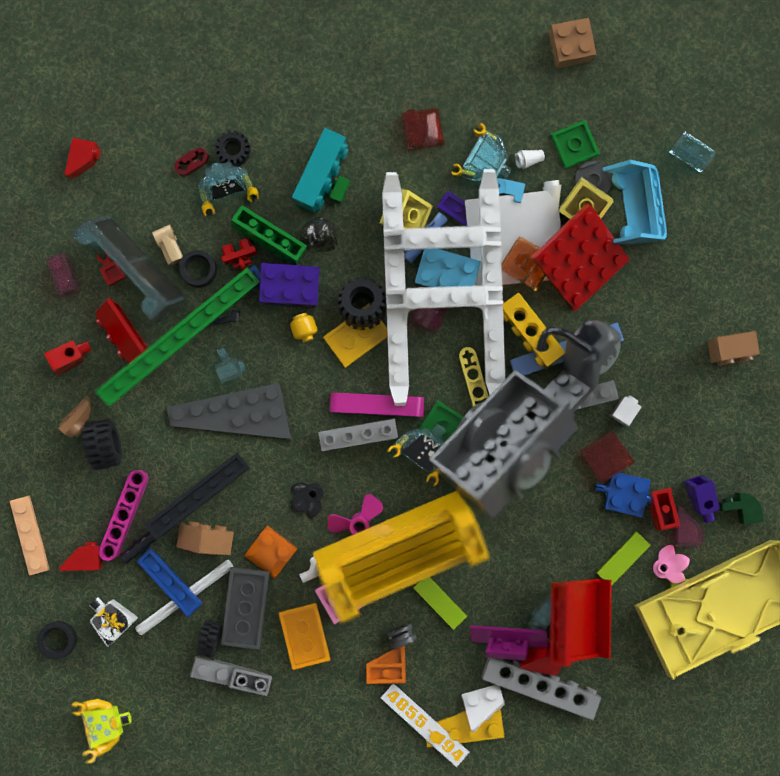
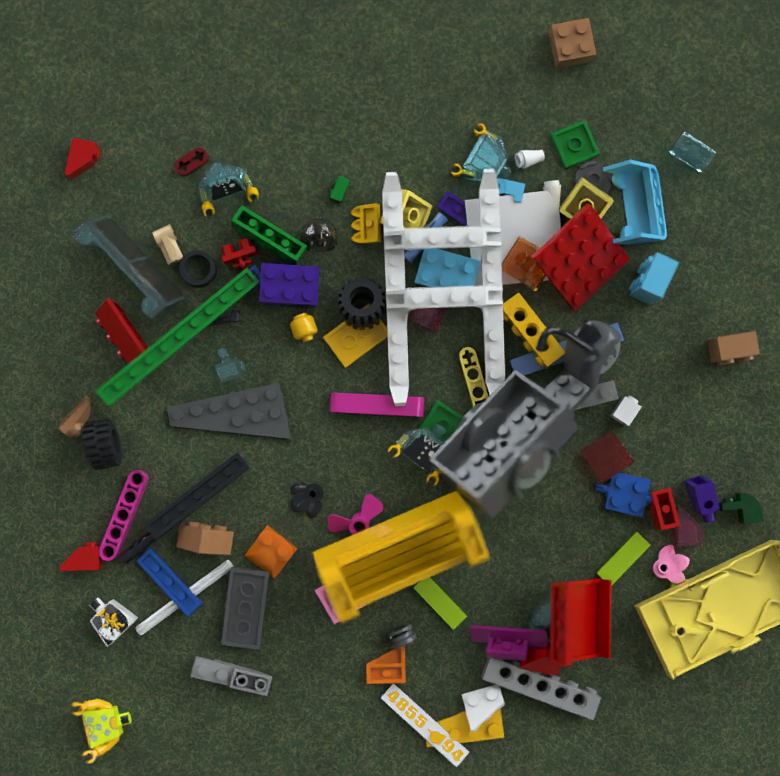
light nougat plate [10,496,50,576] -> none
black tyre [37,621,77,660] -> none
red torso [44,340,92,376] -> none
clear pink brick [46,252,82,297] -> none
red plate [97,251,126,287] -> none
black tyre [197,620,221,658] -> none
black tyre [215,130,251,167] -> none
light orange plate [279,602,331,670] -> none
teal brick [292,128,348,214] -> none
white arm [299,557,320,583] -> none
light grey brick [318,419,398,451] -> none
clear red slope [401,108,445,151] -> none
none -> yellow plate [351,203,381,244]
none -> medium azure brick [629,252,679,305]

